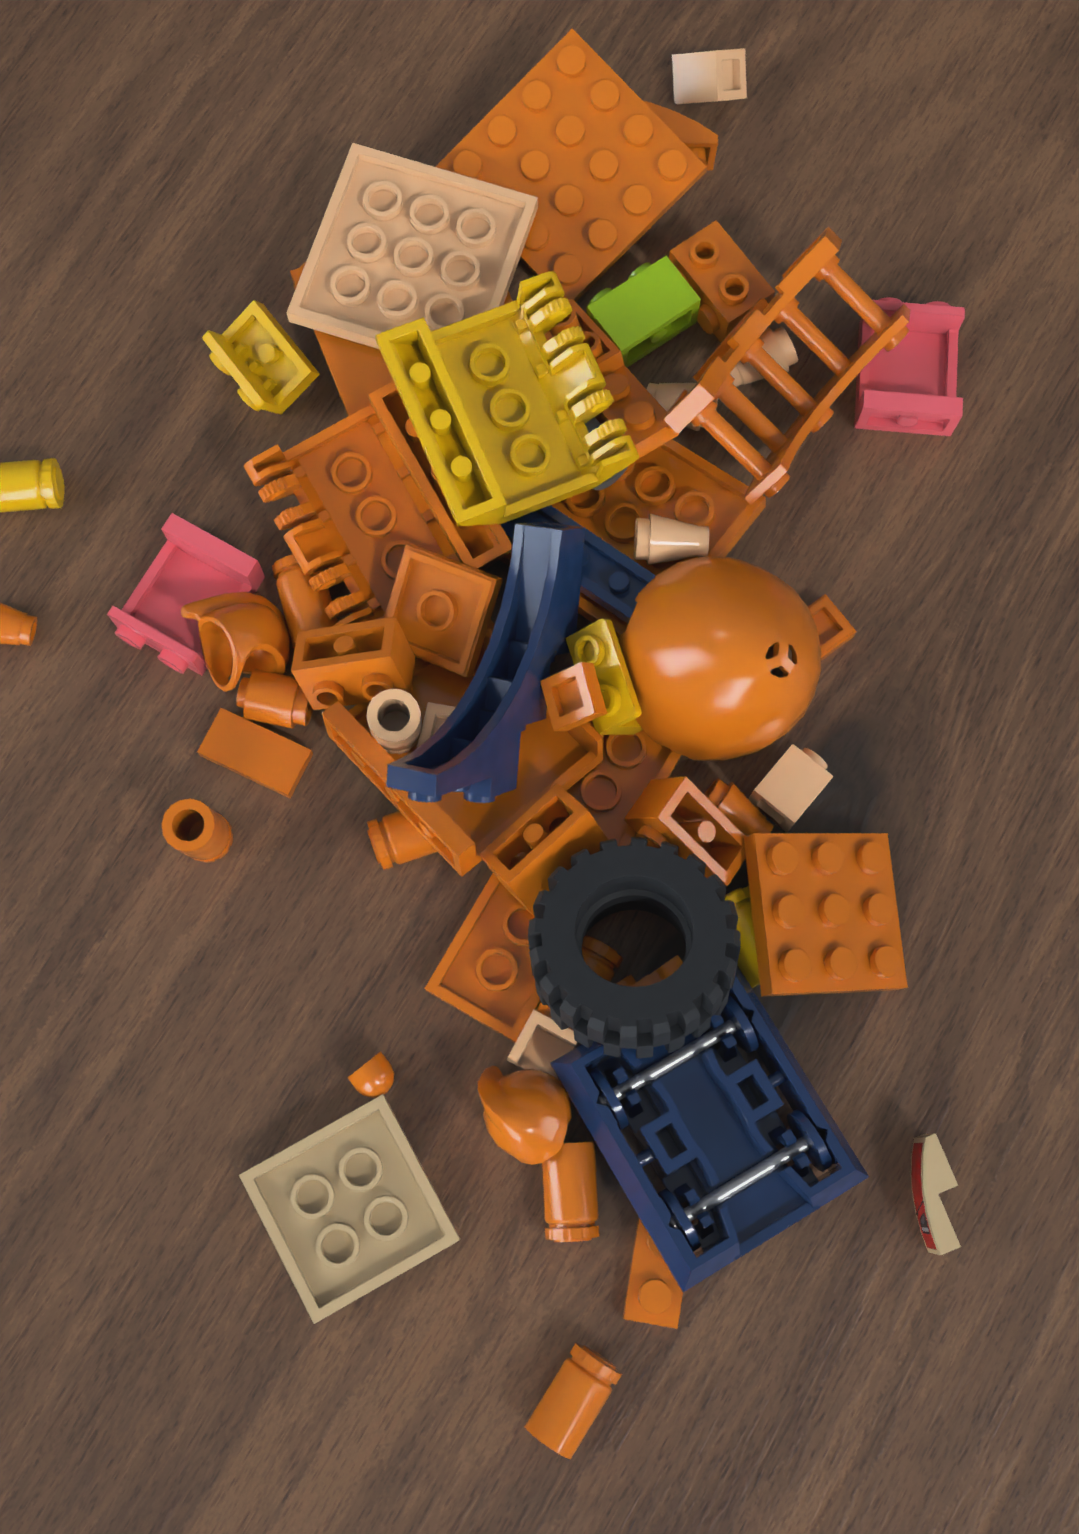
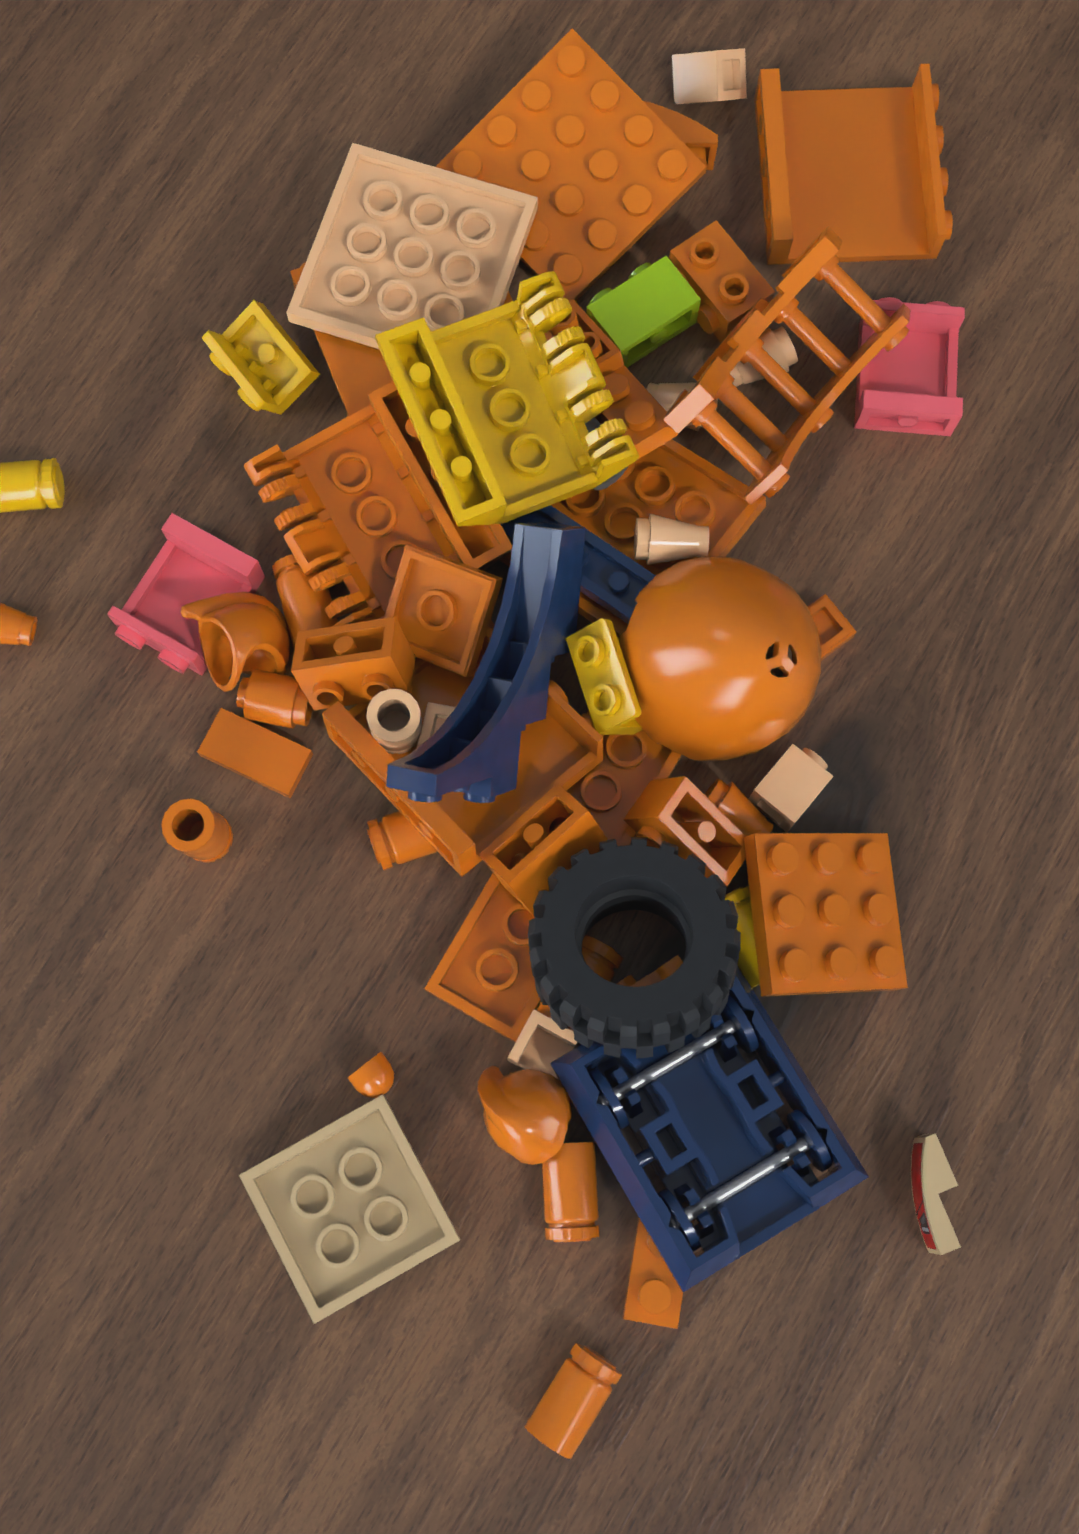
orange plate [540,662,607,731] -> none
none -> orange panel [754,63,953,265]

